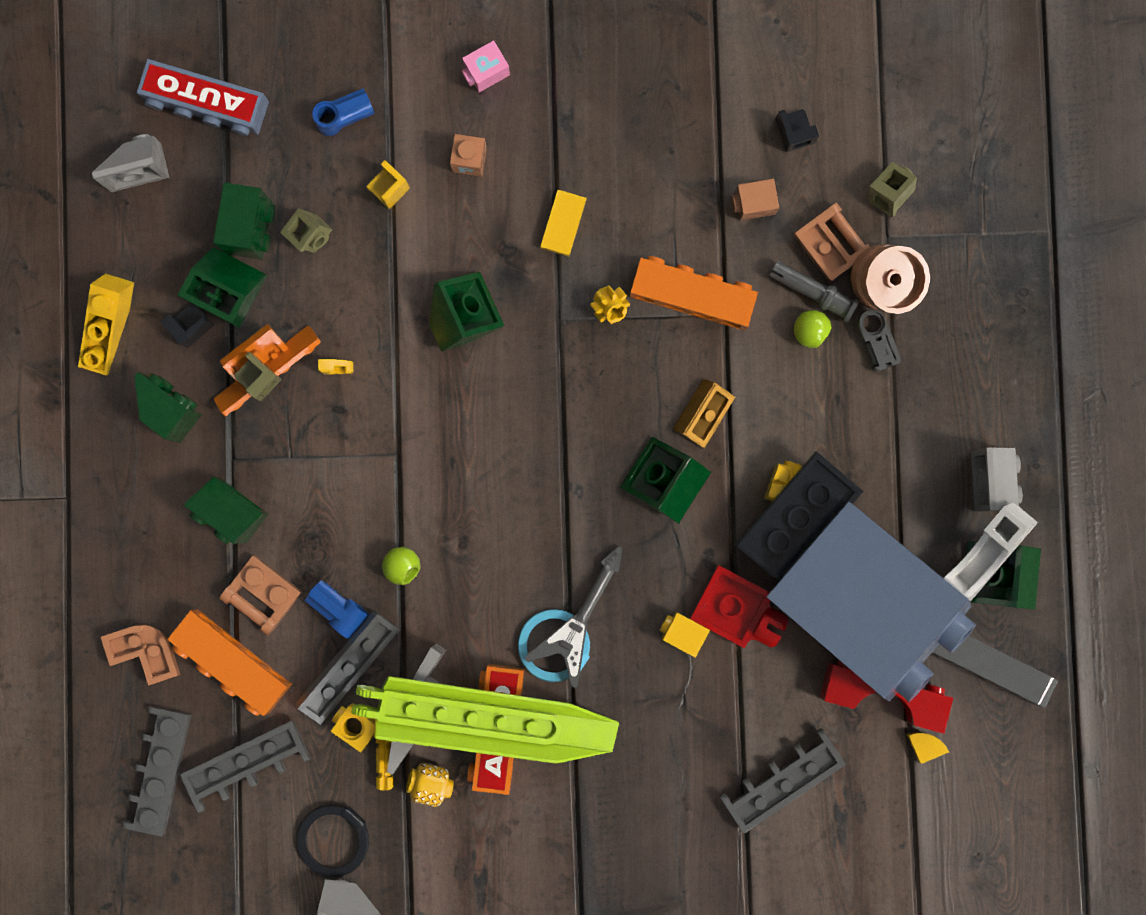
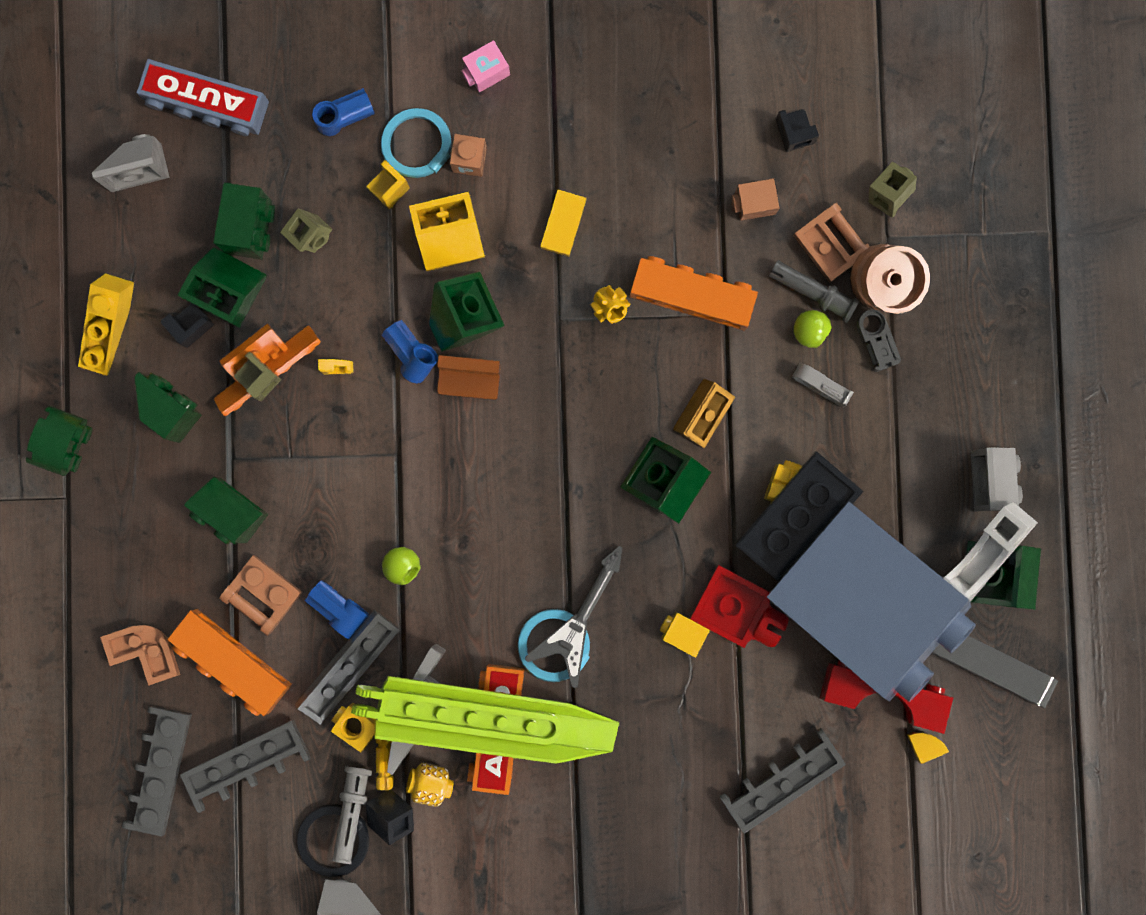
none -> dark green brick [26,406,93,476]
none -> light grey pin [331,766,372,864]
none -> black panel [366,790,414,845]
none -> medium azure piece [381,108,452,178]
none -> blue piece [382,320,438,384]
none -> yellow slope [409,192,485,271]
none -> dark orange panel [437,355,501,400]
none -> light grey piece [792,363,854,408]

